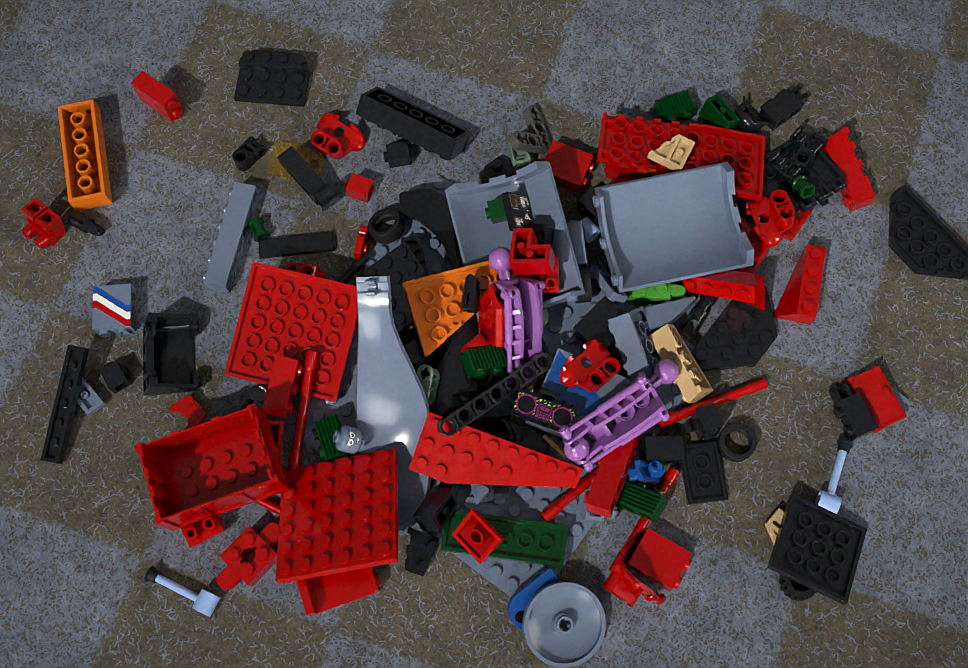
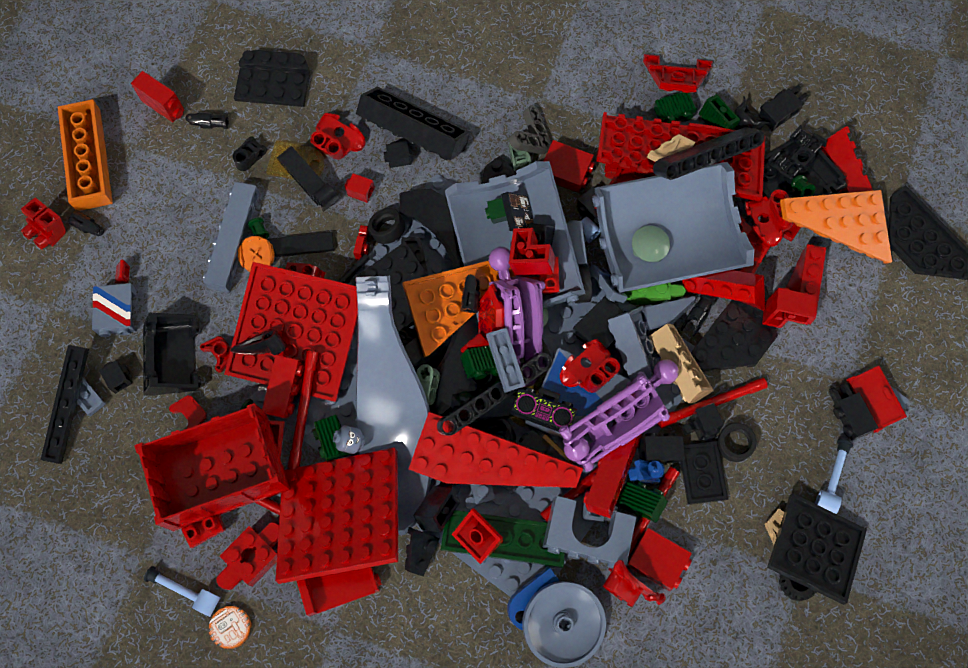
none -> red slope [115,260,130,283]
none -> black piece [185,112,229,129]
none -> red piece [200,336,231,373]
none -> tile [209,606,251,649]
none -> black piece [230,329,287,355]
none -> orange tile [238,236,275,272]
none -> sand blue plate [486,328,525,393]
none -> sand blue arch [542,496,636,569]
none -> sand green dish [632,226,670,262]
none -> red wing [643,54,713,93]
none -> black beam [653,127,764,180]
none -> red brick [762,288,816,328]
none -> orange wing [780,190,892,264]

